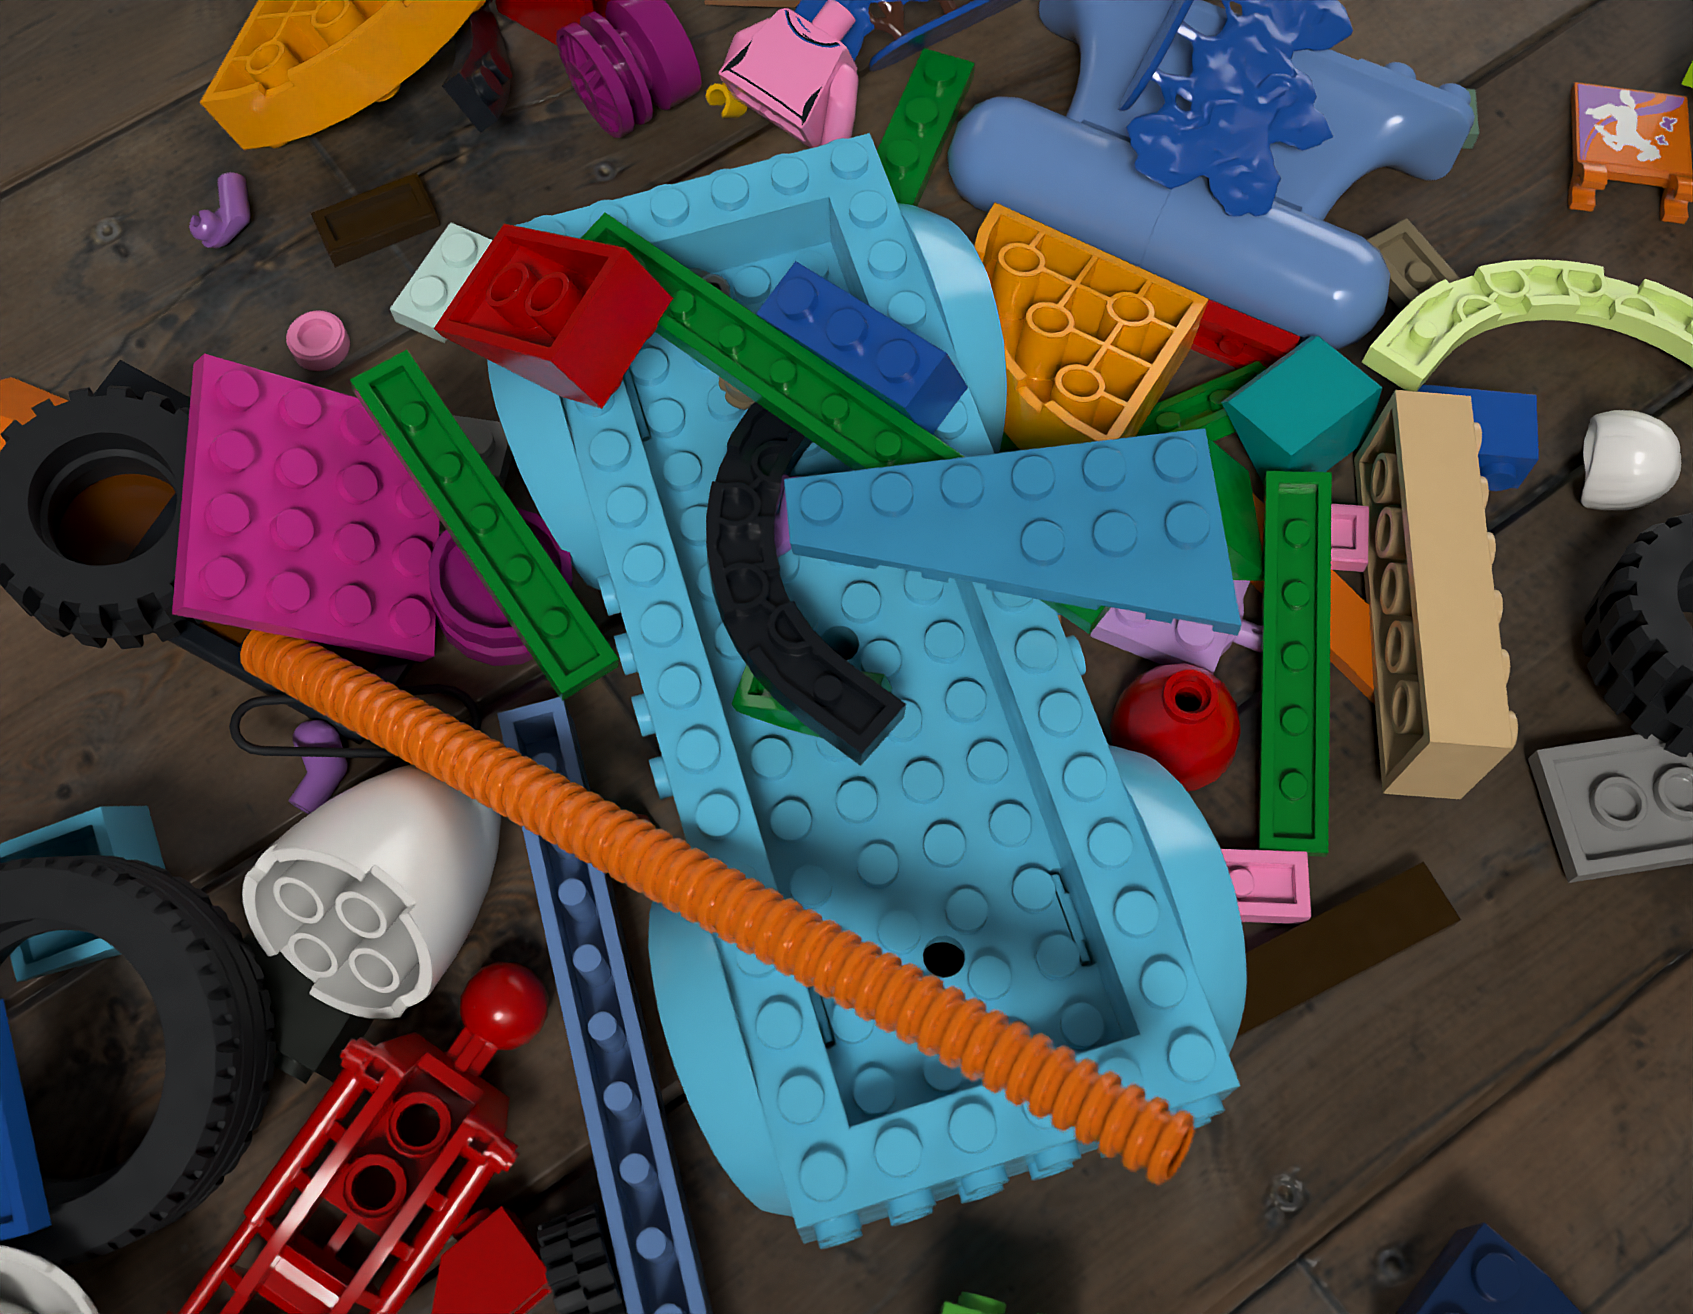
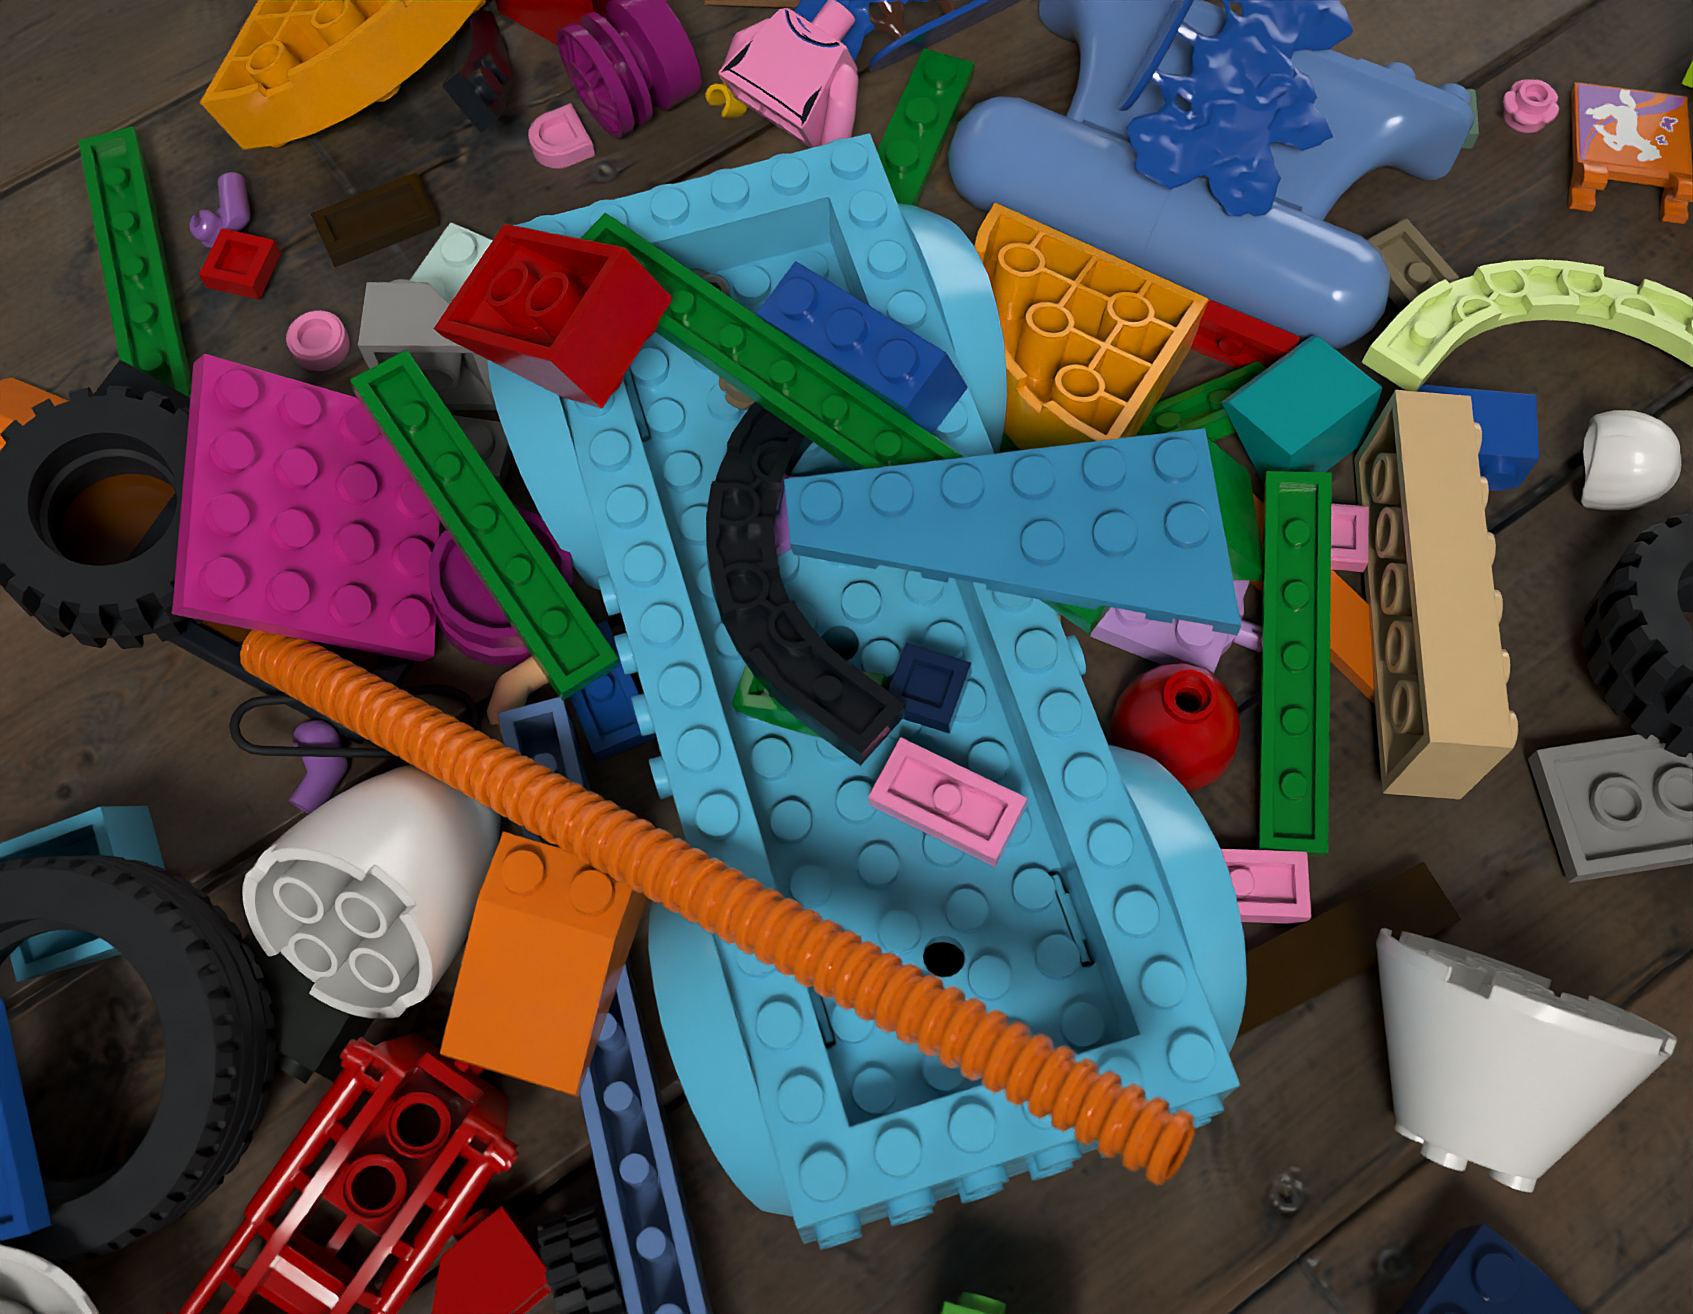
none -> green plate [78,126,192,398]
none -> red plate [199,228,281,300]
none -> light grey slope [358,279,497,410]
none -> orange slope [440,832,648,1097]
none -> light nougat arm [487,656,549,735]
none -> bright pink tile [528,103,595,168]
none -> blue plate [570,621,656,762]
none -> bright pink plate [868,737,1027,867]
none -> dark blue plate [888,643,972,734]
none -> white cone [1376,928,1677,1192]
none -> bright pink plate [1503,80,1559,133]

